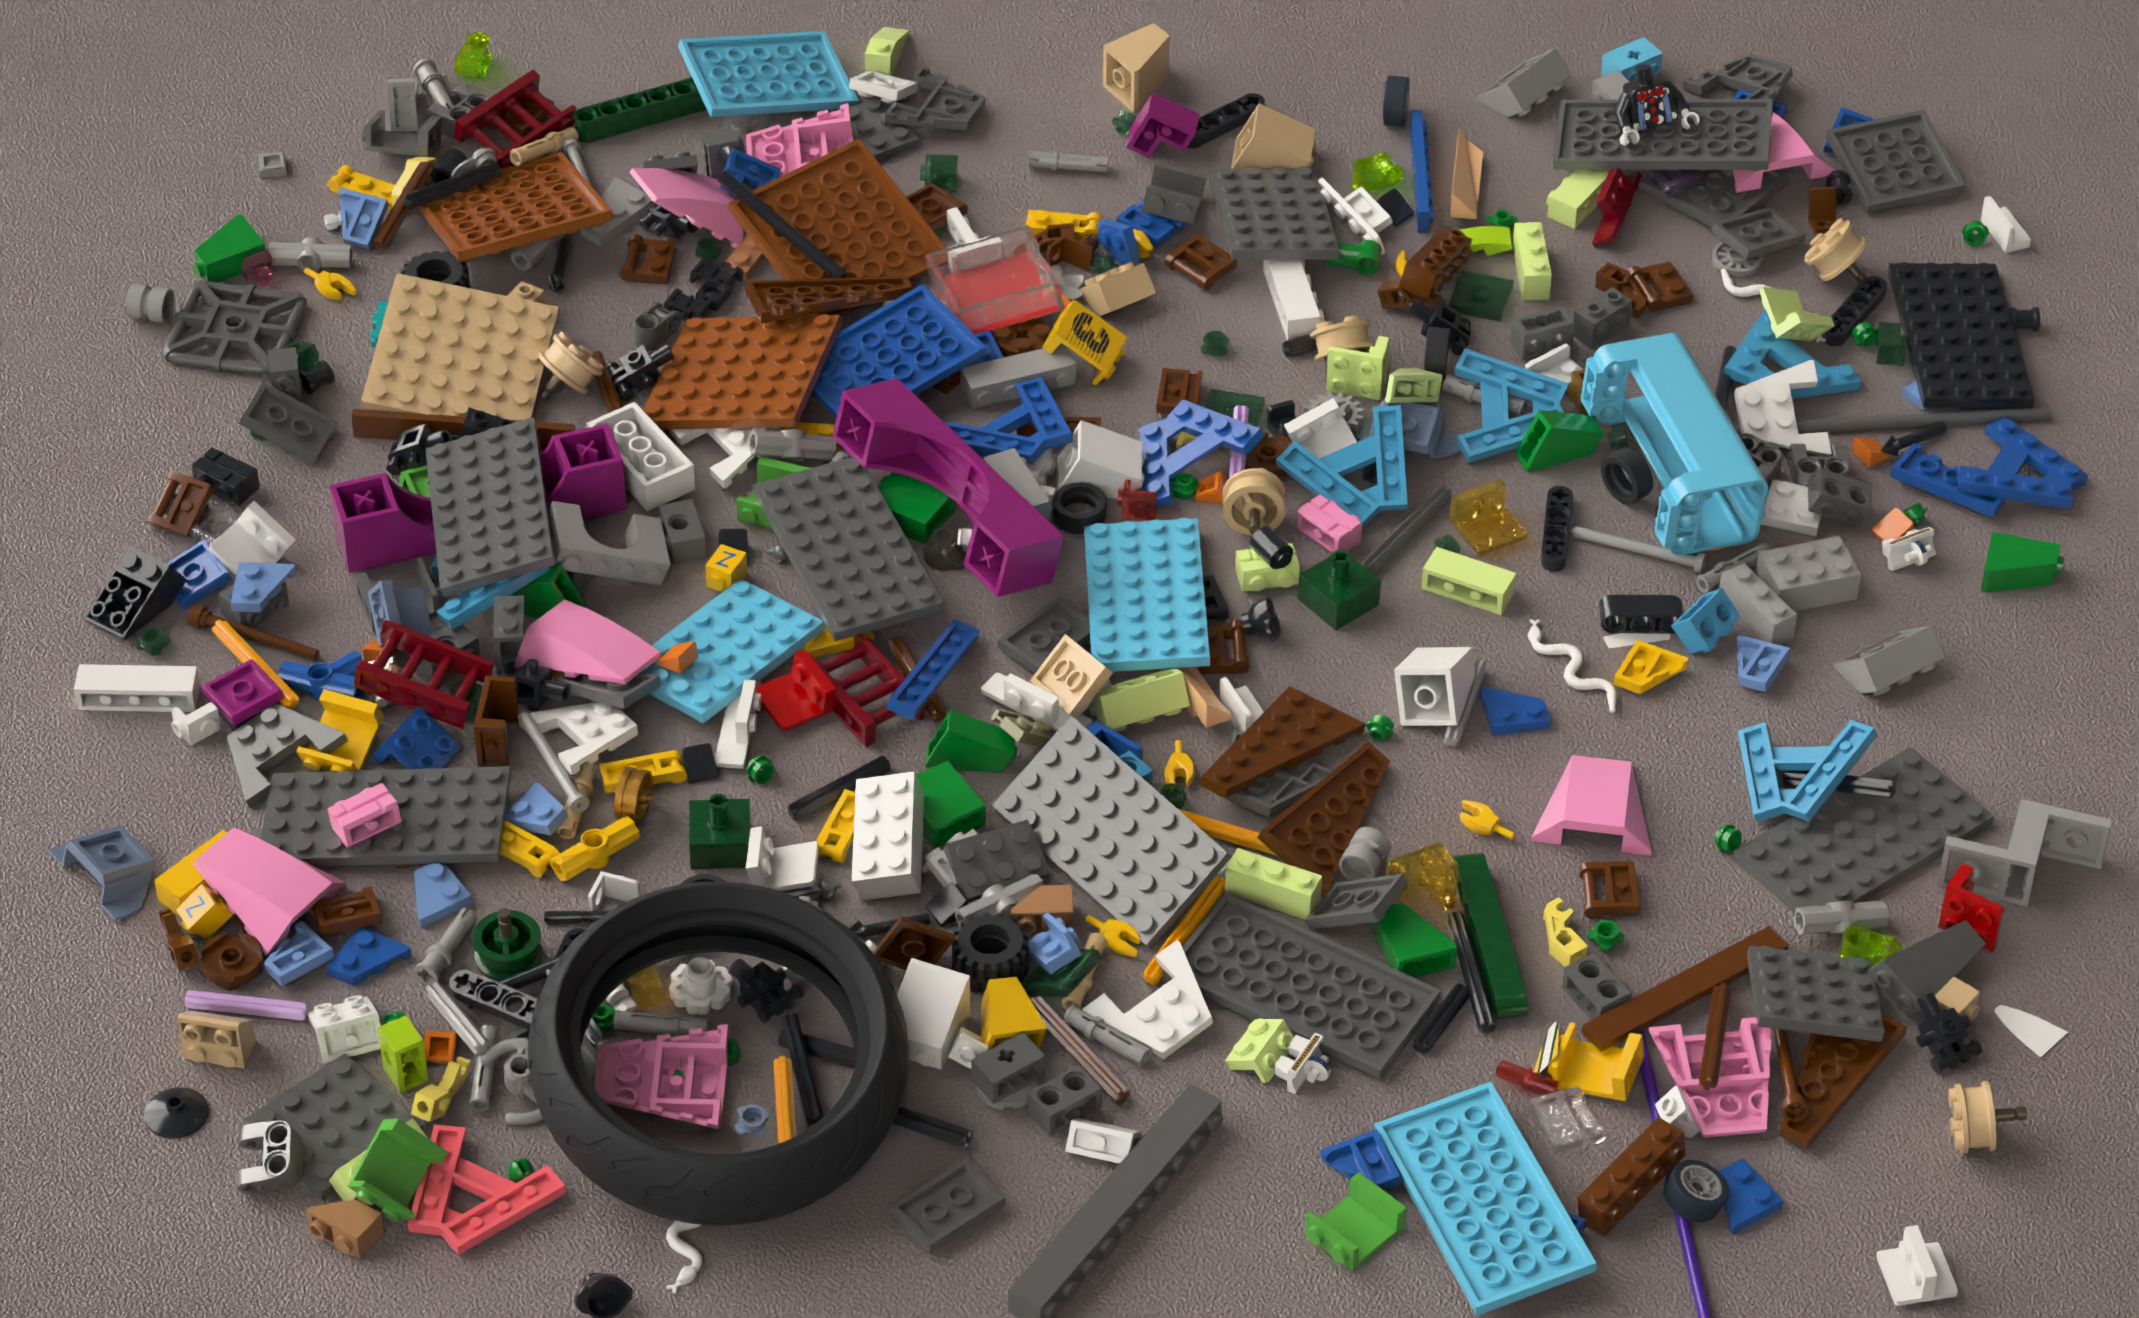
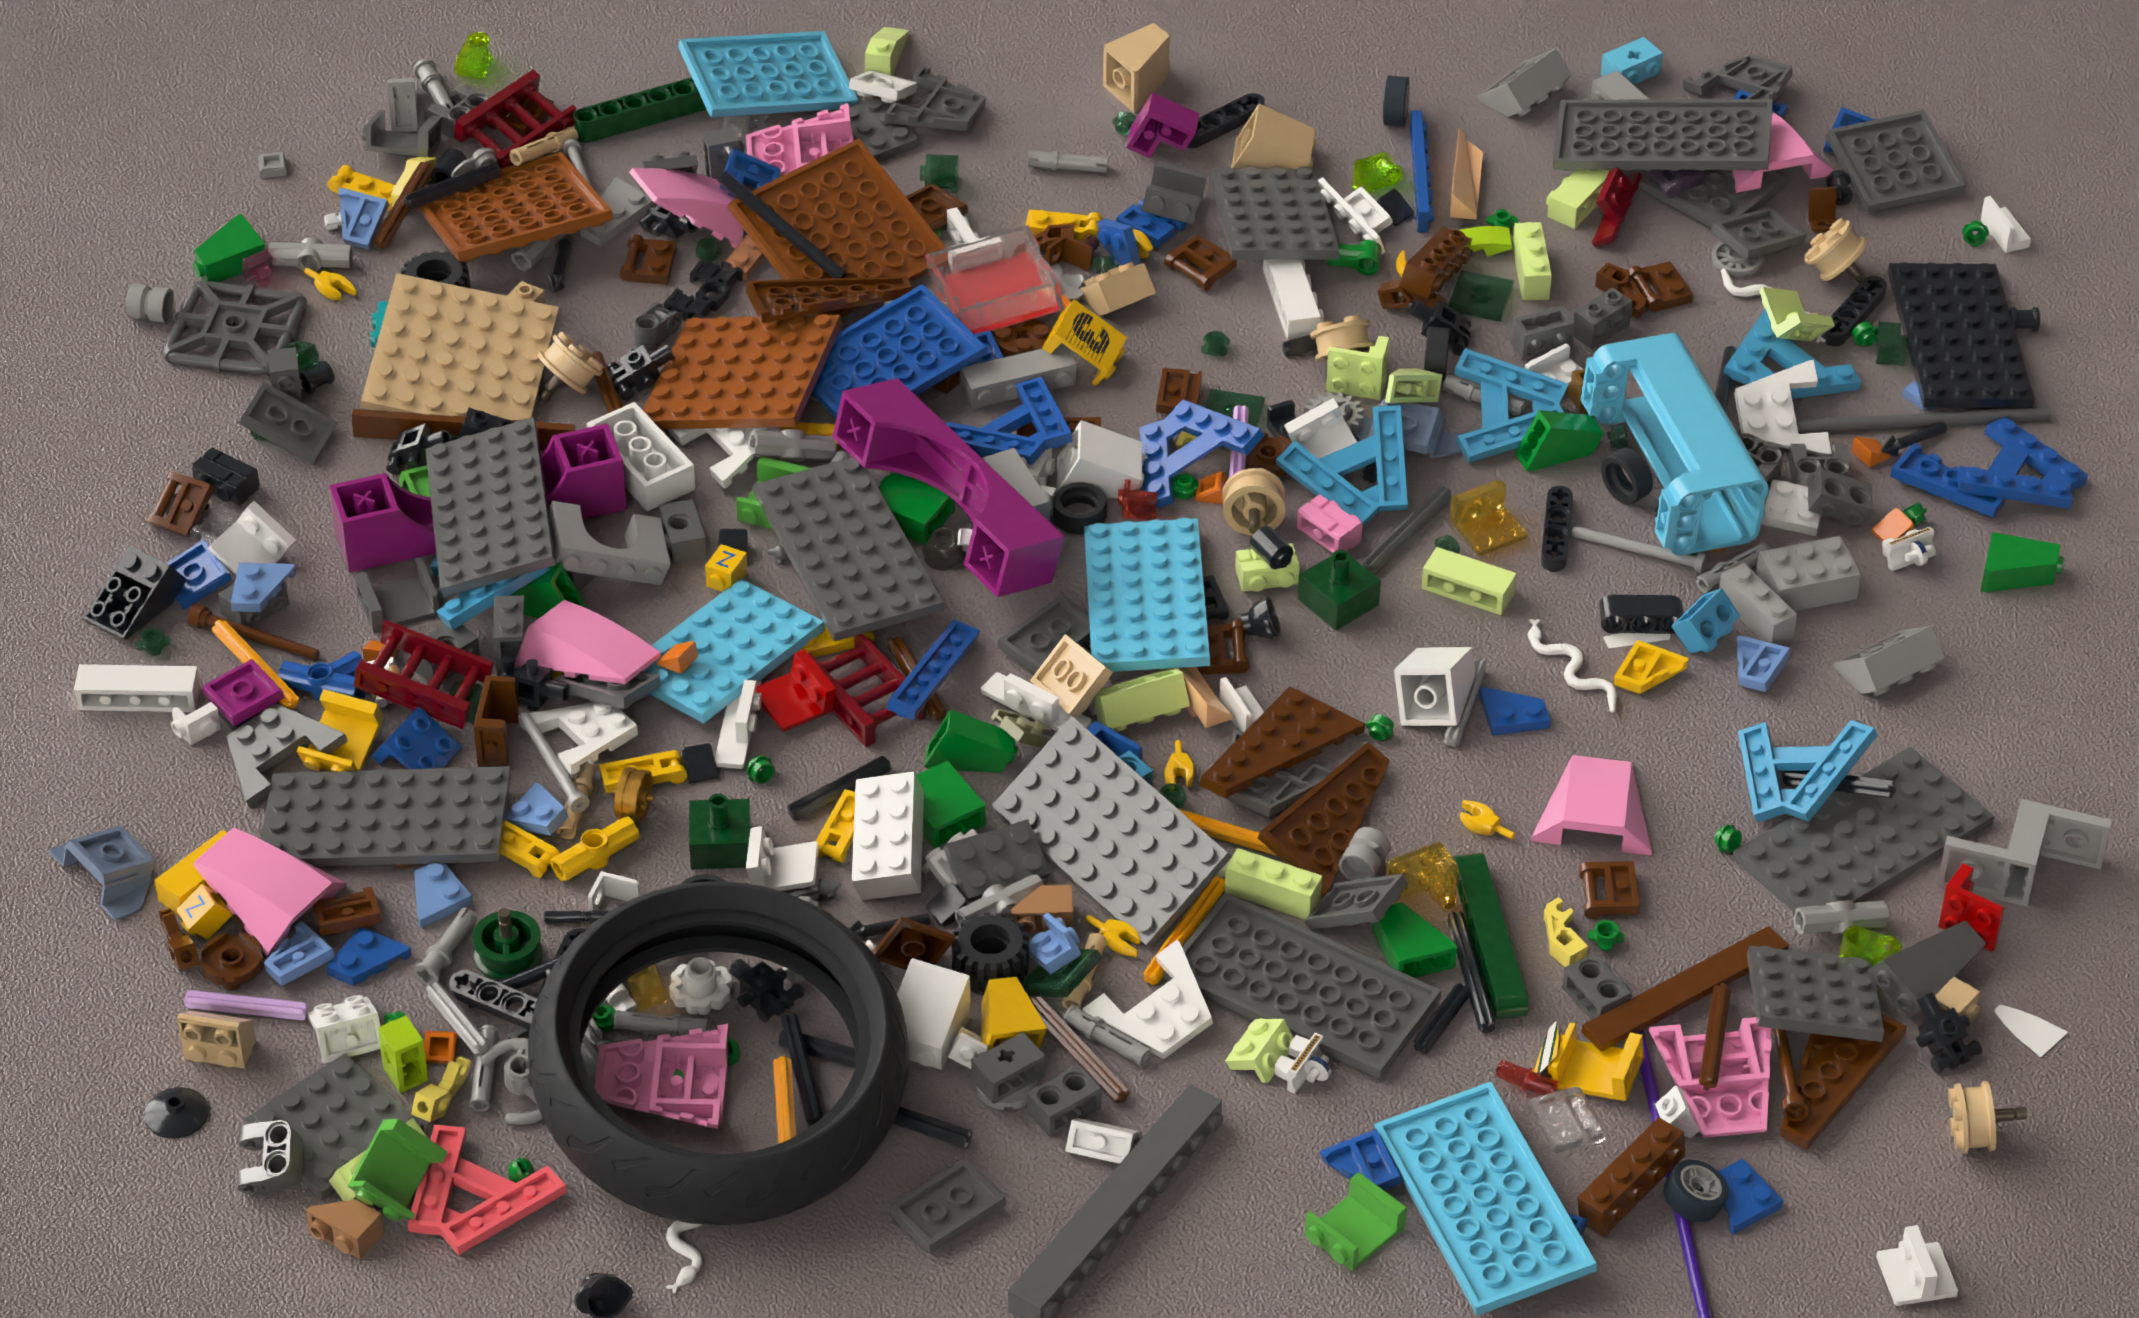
bright pink brick [327,783,402,848] -> none
sand blue bracket [368,579,433,647] -> none
sand blue plate [735,1104,770,1137] -> none
torso [1614,65,1700,146] -> none

